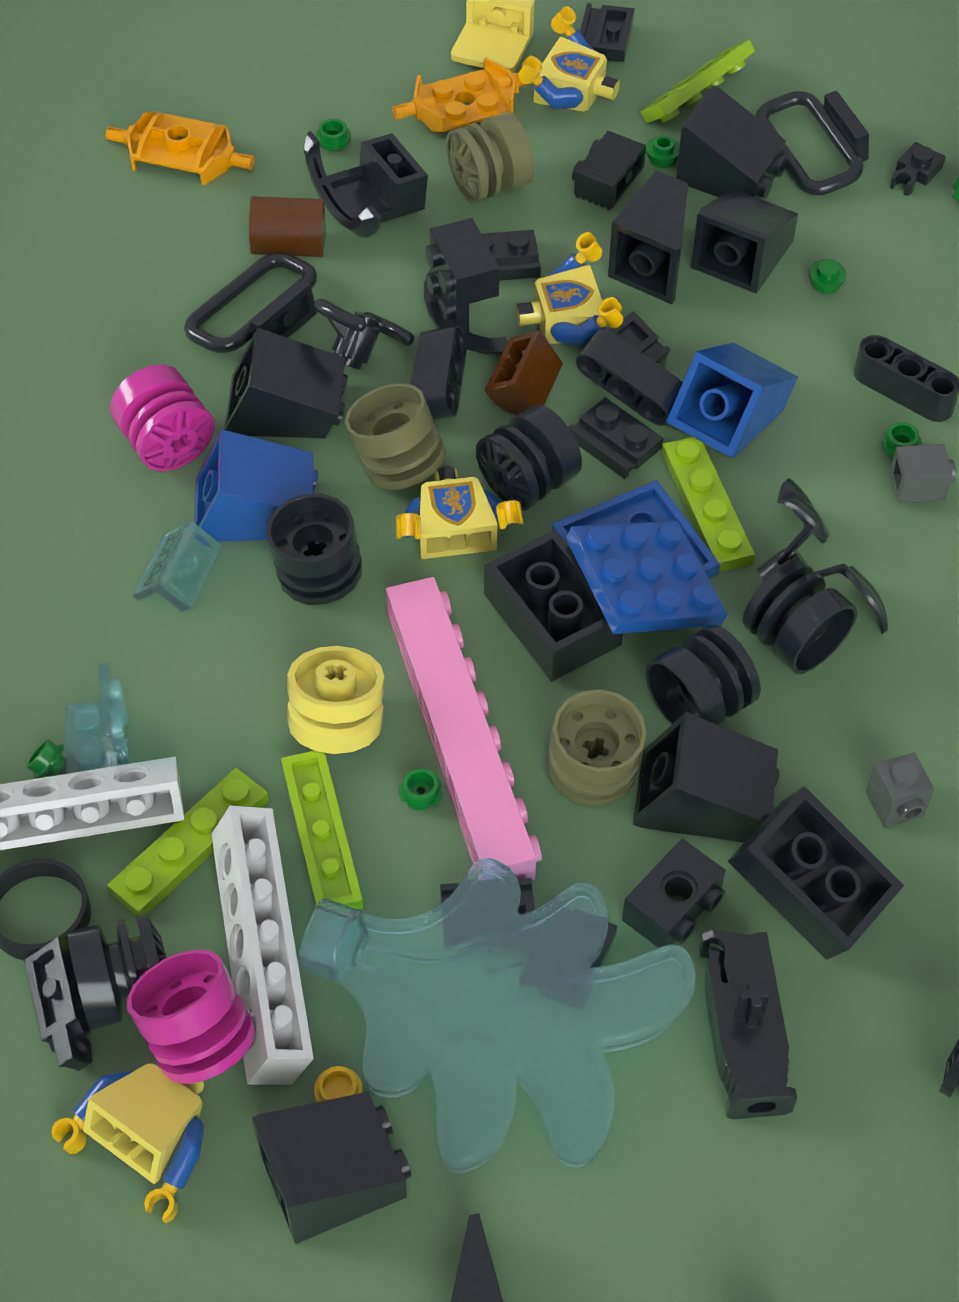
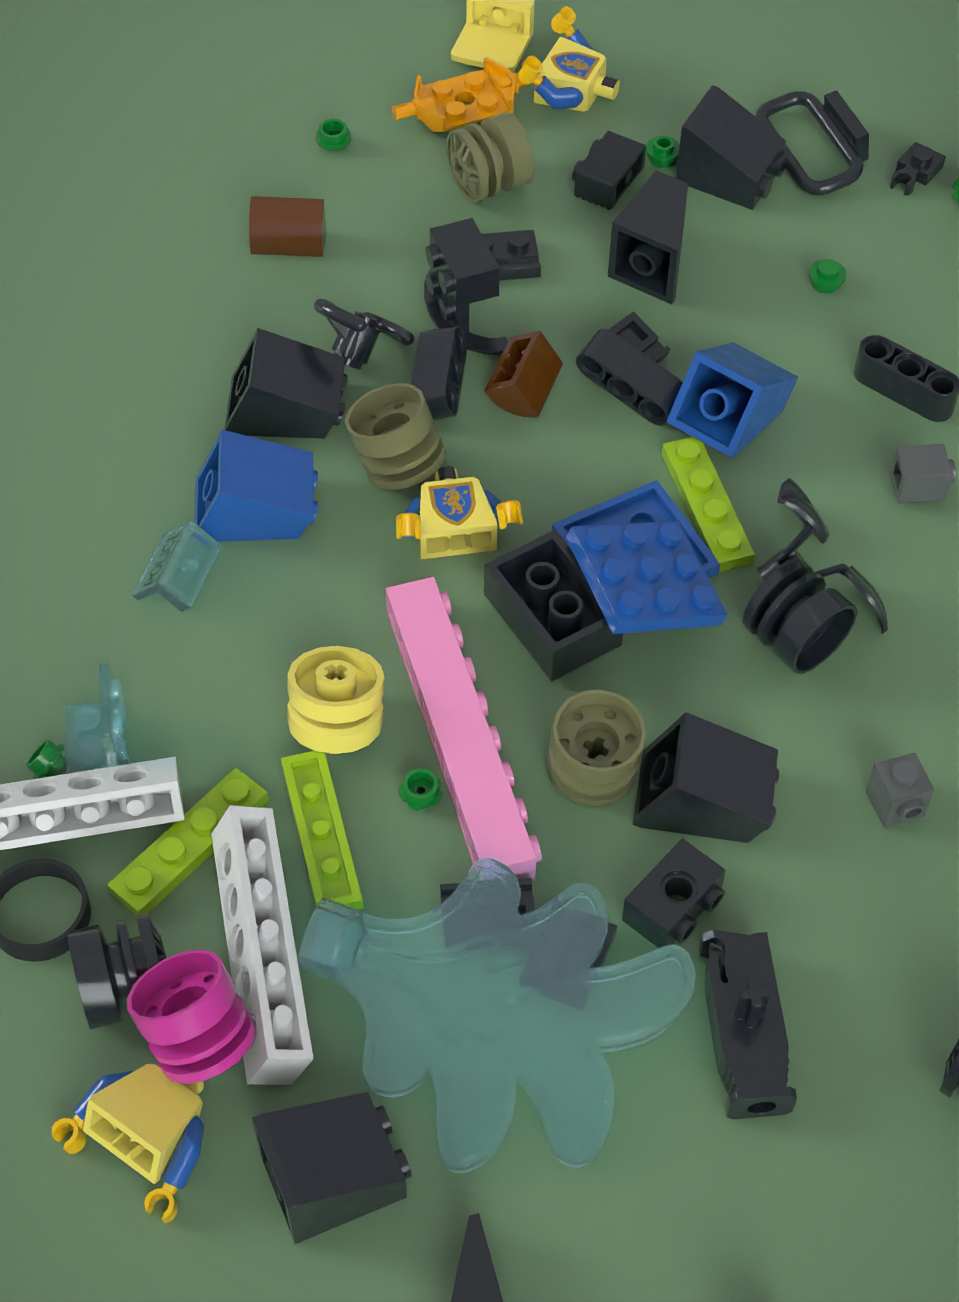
black hinge [24,936,93,1071] -> none
light orange plate [105,112,255,185] -> none
dark pink wheel [109,364,215,472] -> none
black bar [184,253,317,353] -> none
black wheel [267,494,363,605] -> none
black piece [304,131,428,238] -> none
yellow plate [314,1066,363,1102] -> none
black wheel [476,404,582,511] -> none
torso [515,232,623,348] -> none
black plate [568,397,663,479] -> none
black plate [580,3,635,62] -> none
lime plate [640,39,755,123] -> none
black wheel [645,624,761,725] -> none
black slope [691,188,798,294] -> none
black brick [727,786,904,960] -> none
green plate [881,422,922,457] -> none

